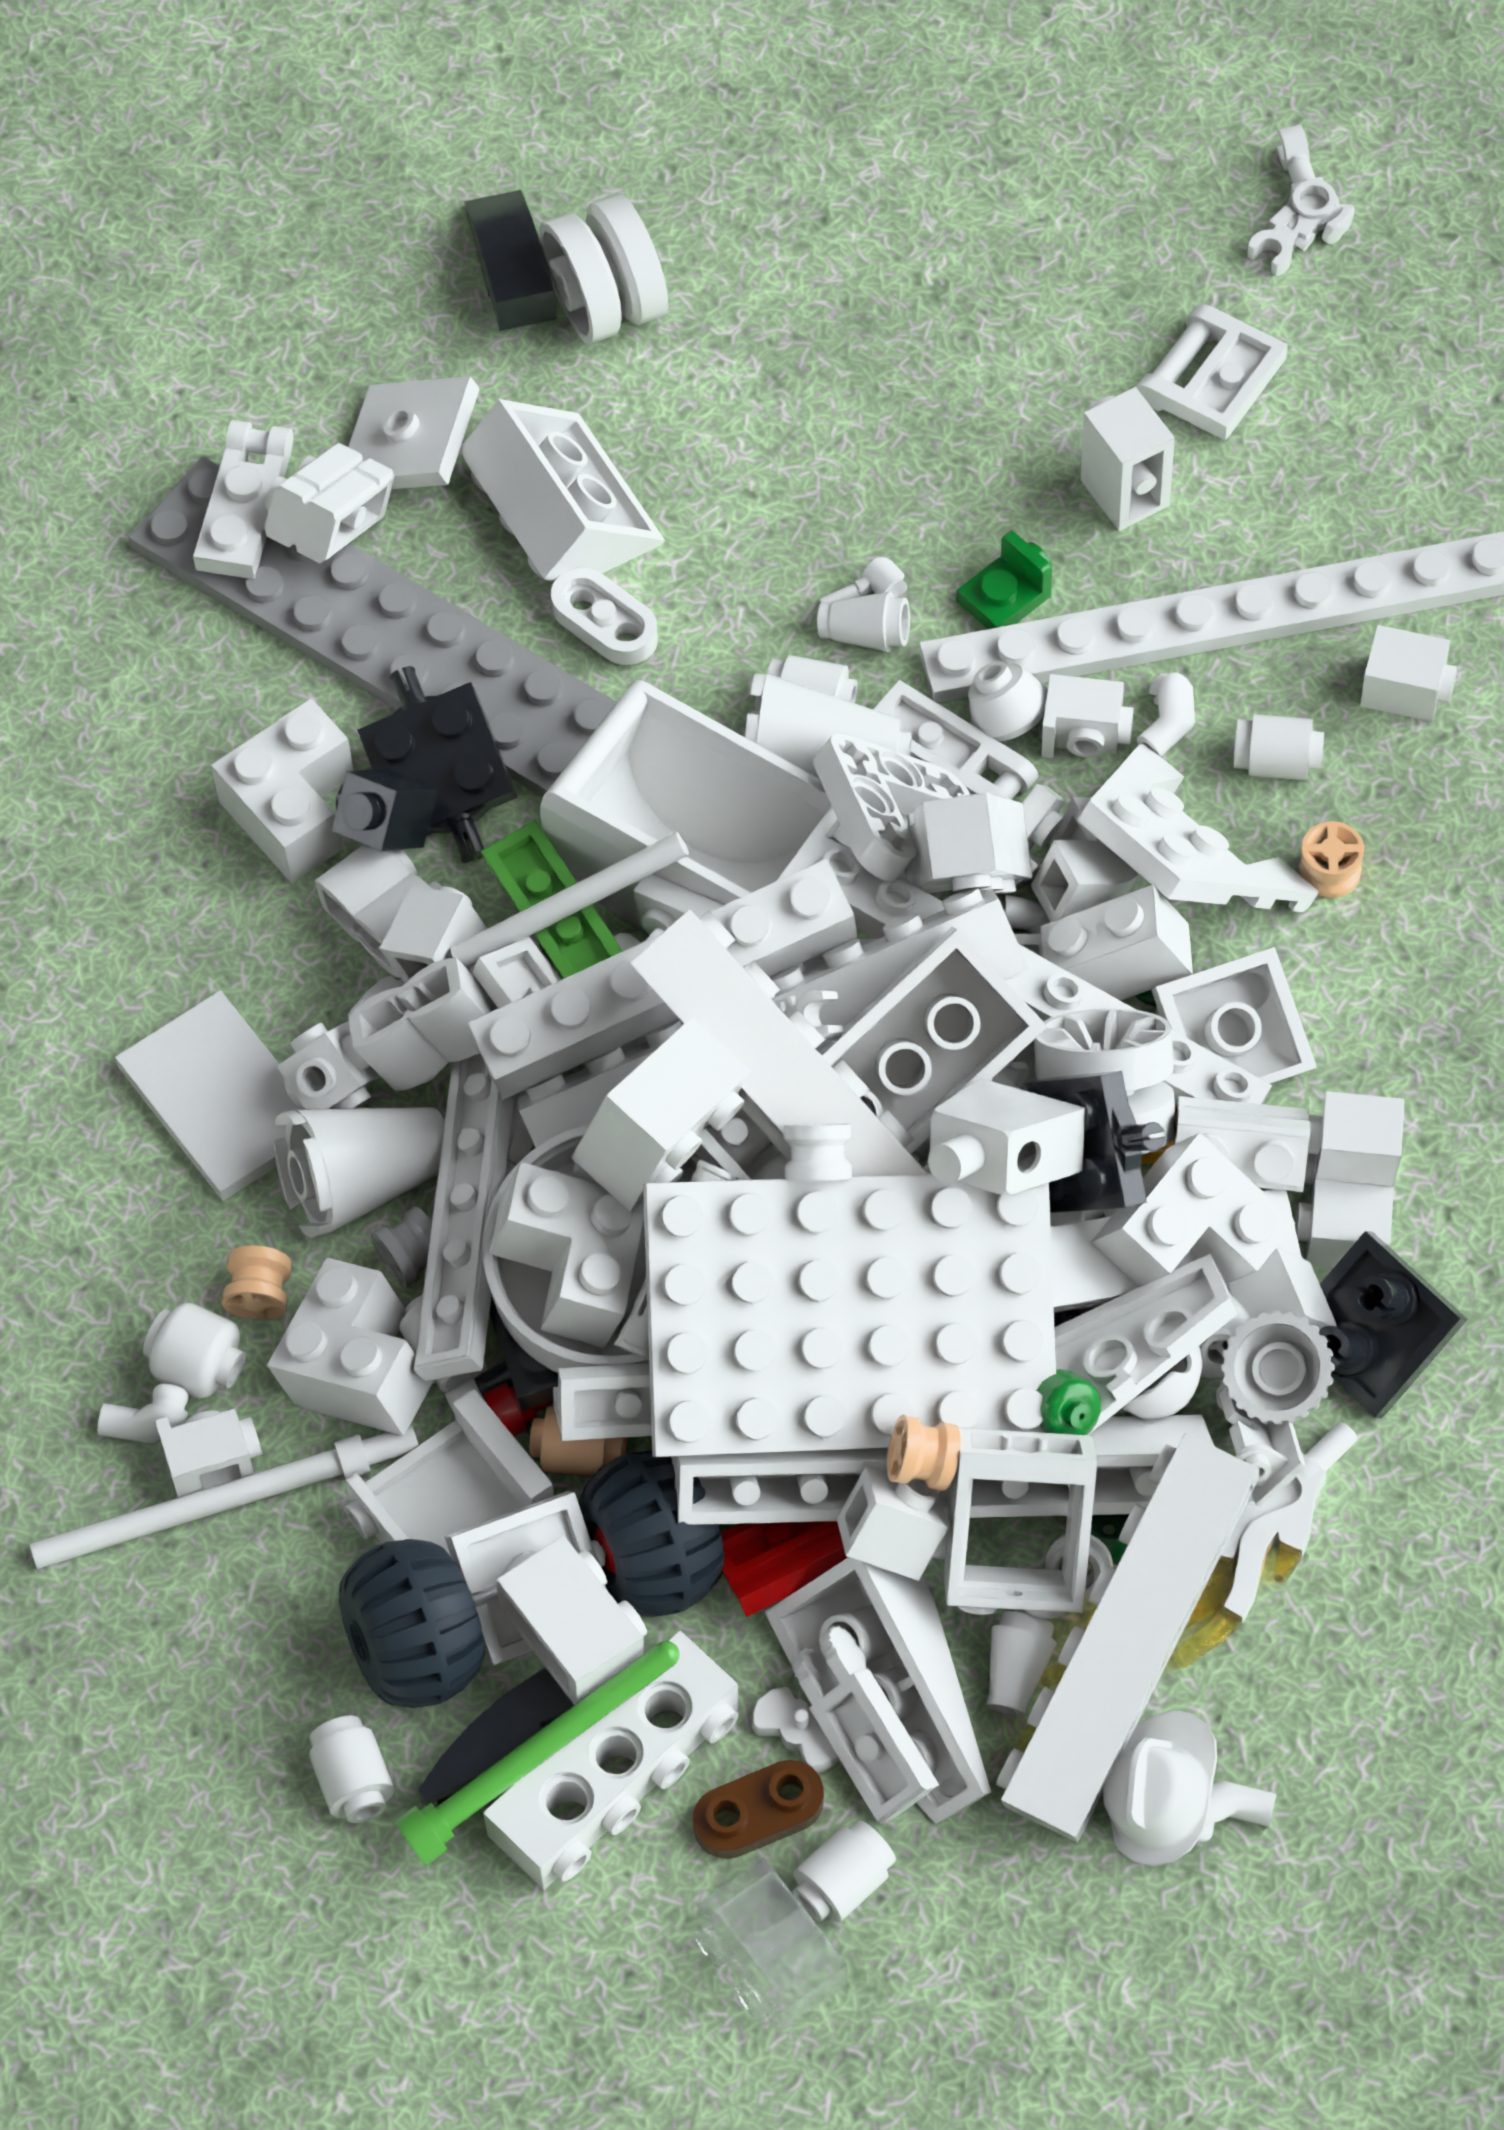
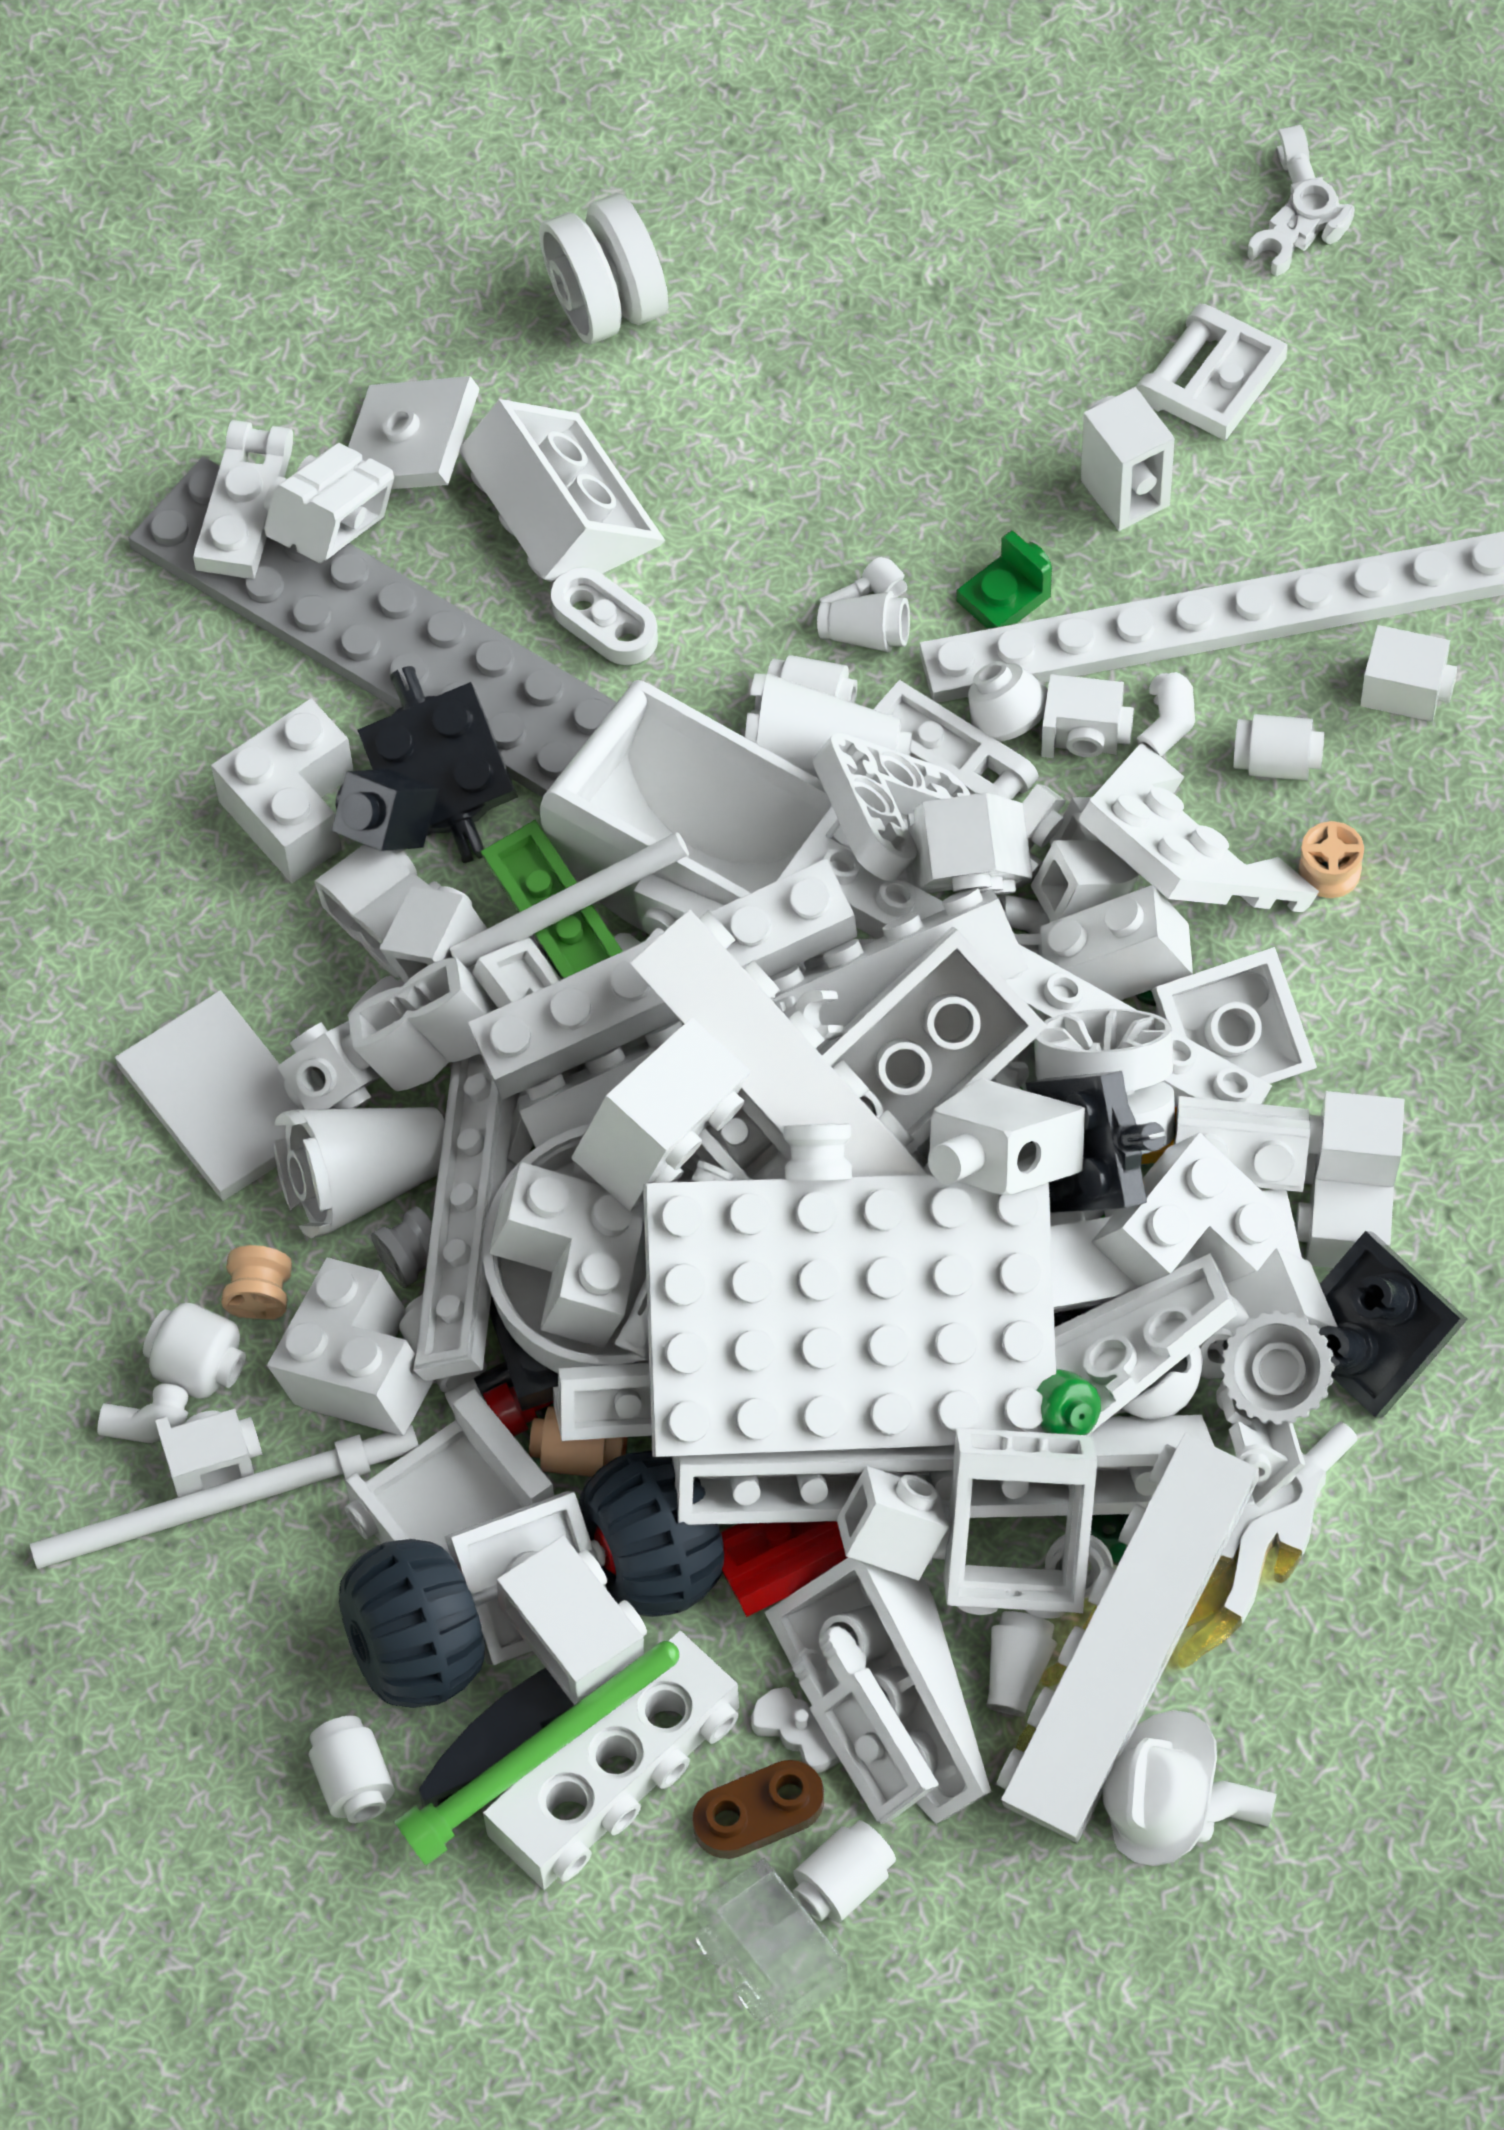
black slope [464,190,557,331] -> none
light nougat wheel [887,1415,960,1491] -> none

